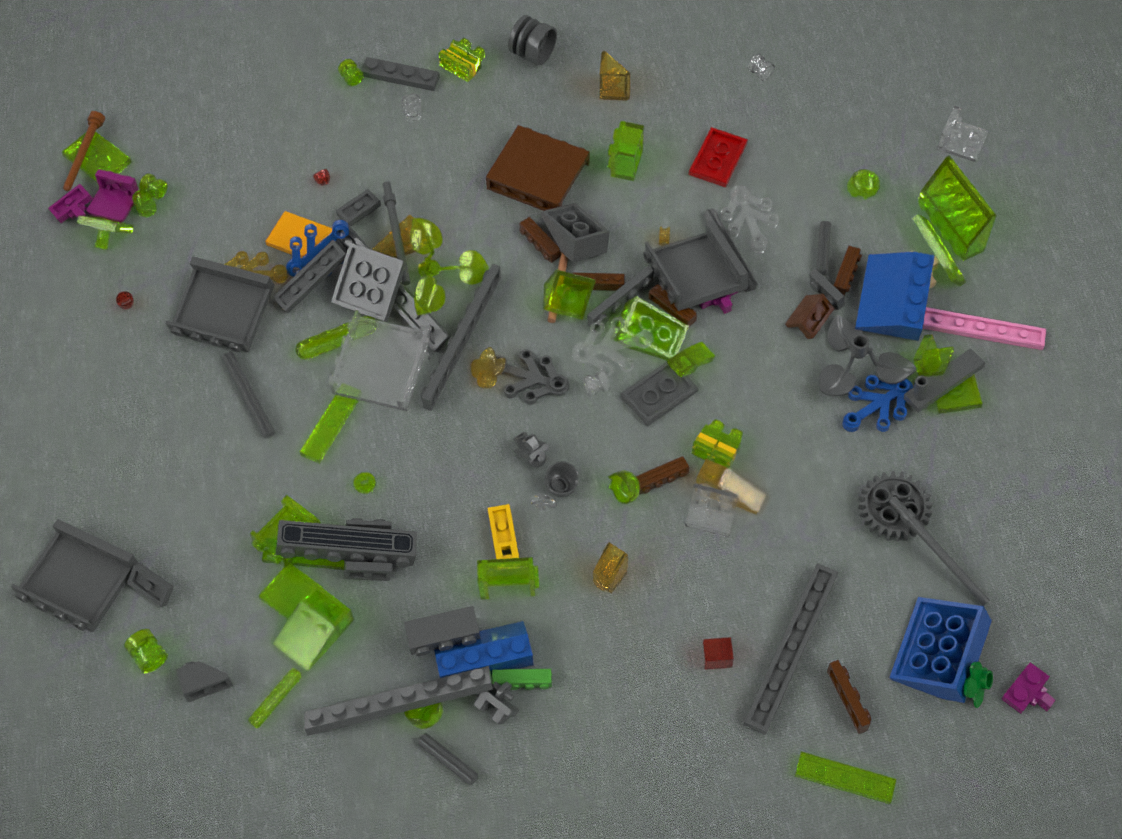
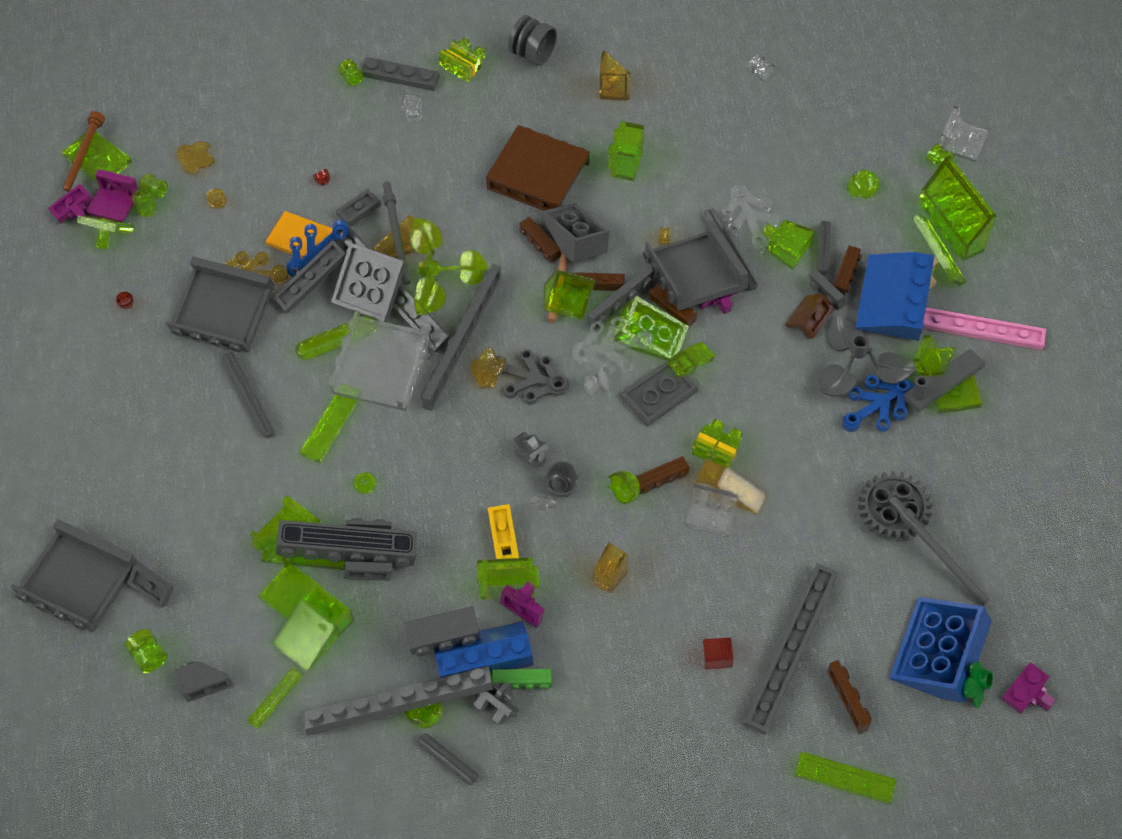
red tile [689,127,748,188] -> none
none -> clear yellow plate [176,141,215,174]
none -> clear yellow bush [206,188,226,209]
none -> magenta hinge [499,581,545,628]
none -> clear neon green torso [762,220,815,269]
none -> clear neon green wheel [926,143,955,171]

